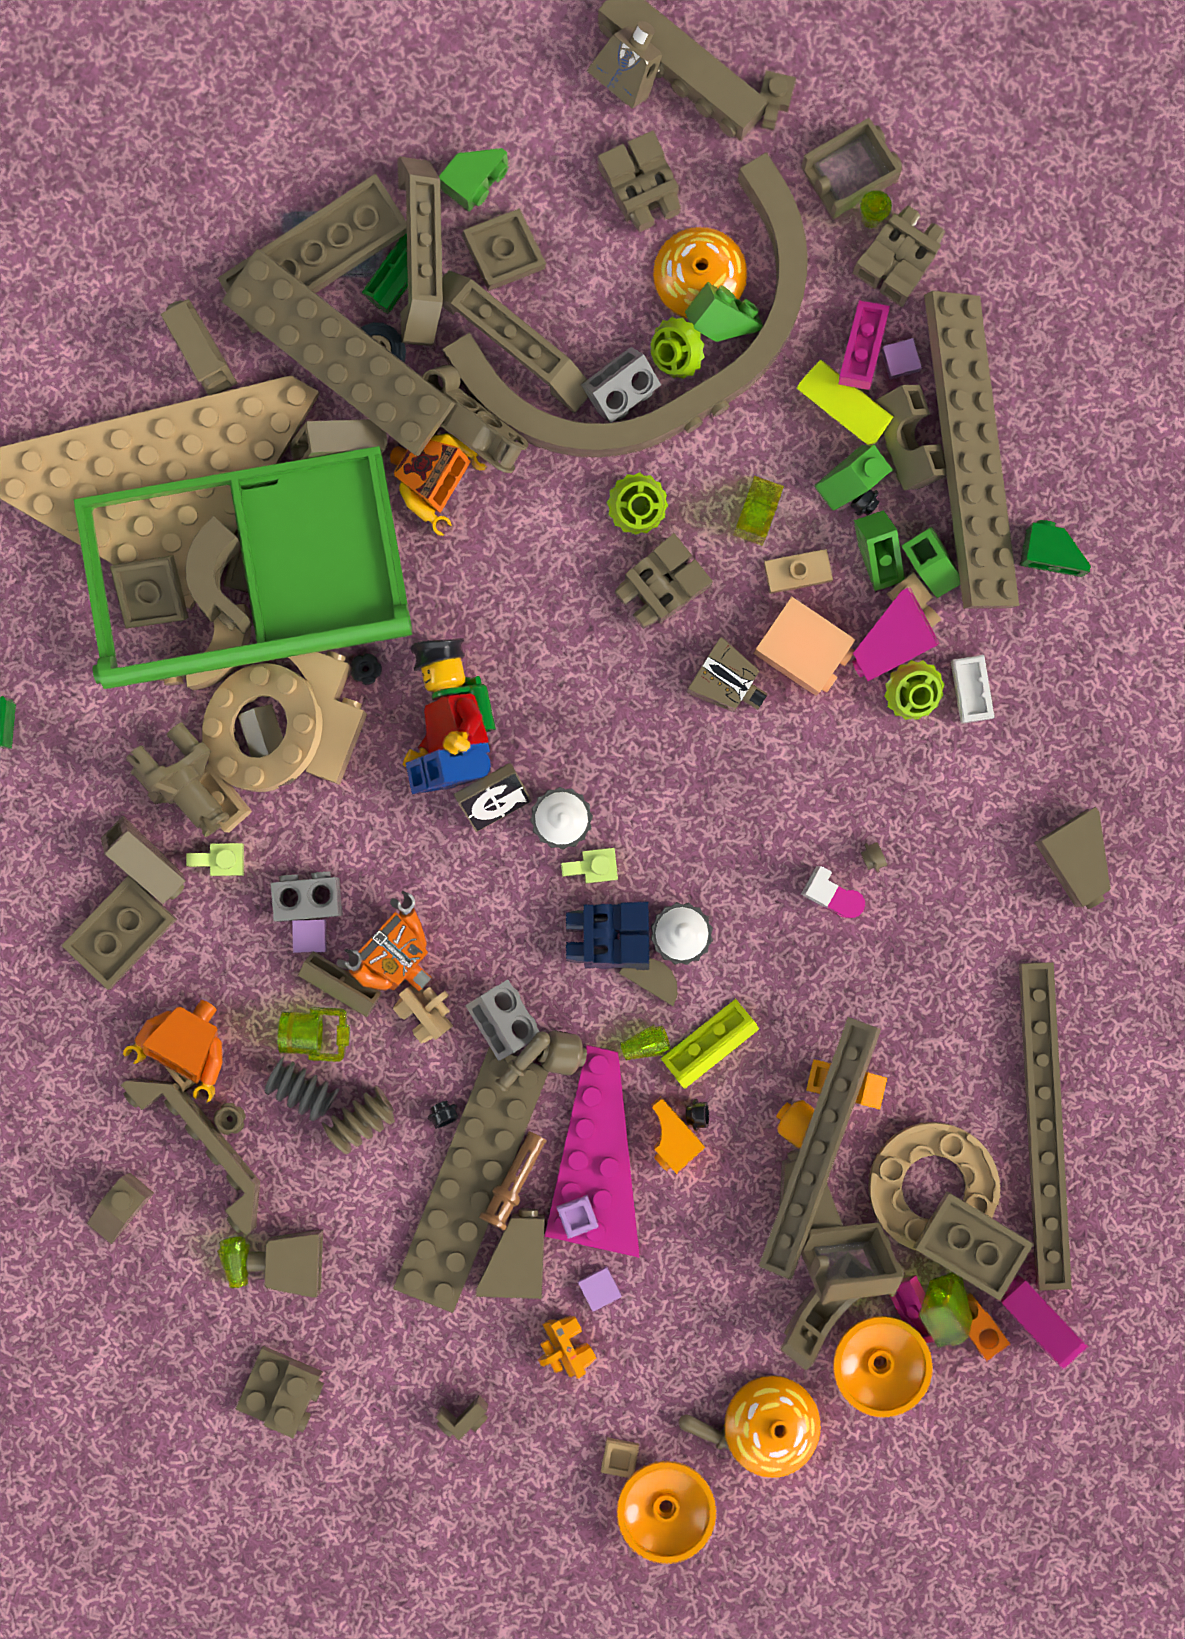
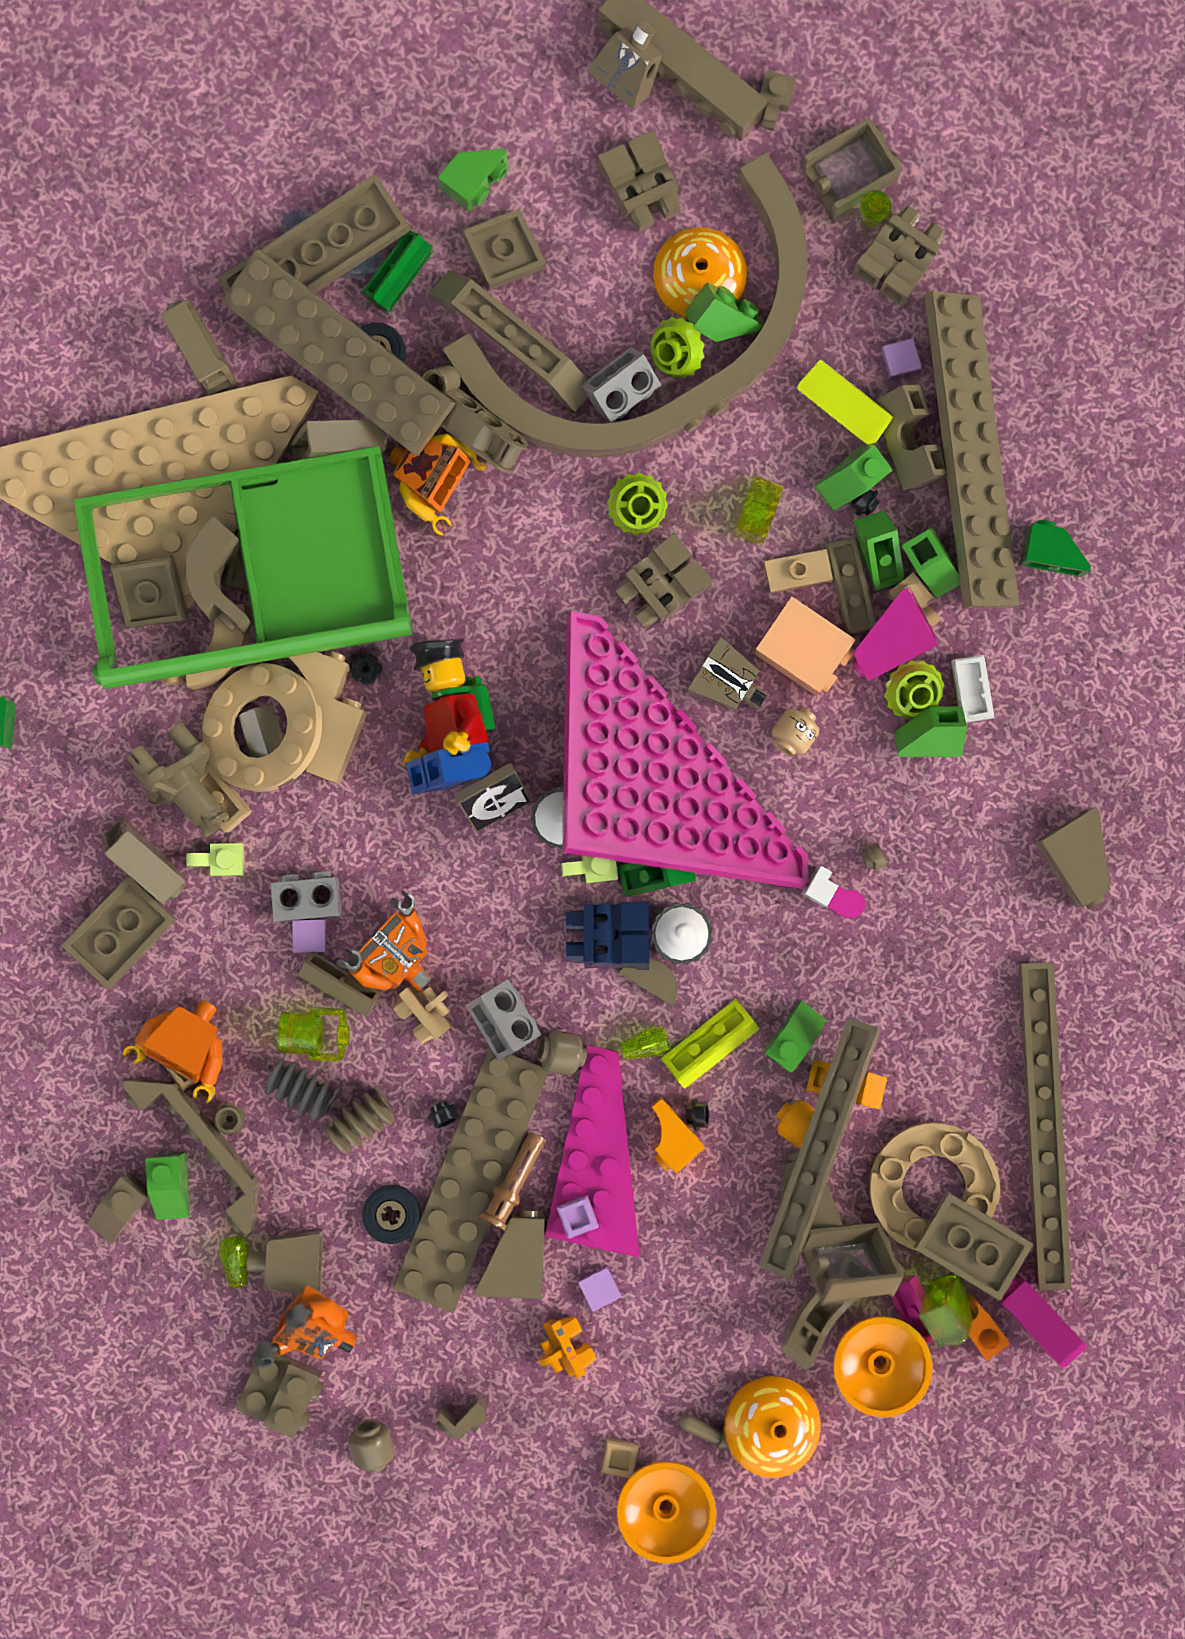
dark tan slope [398,156,443,346] -> none
dark tan piece [495,1031,550,1092] -> none
dark pink plate [839,300,890,390] -> none
none -> bright green slope [146,1152,190,1220]
none -> torso [253,1285,358,1368]
none -> dark tan head [348,1419,395,1473]
none -> black bush [362,1185,421,1244]
none -> dark pink plate [562,611,809,889]
none -> green slope [618,863,696,897]
none -> bright green slope [762,1000,827,1073]
none -> tan head [772,708,819,757]
none -> dark tan tile [824,536,877,636]
none -> bright green slope [894,706,967,758]

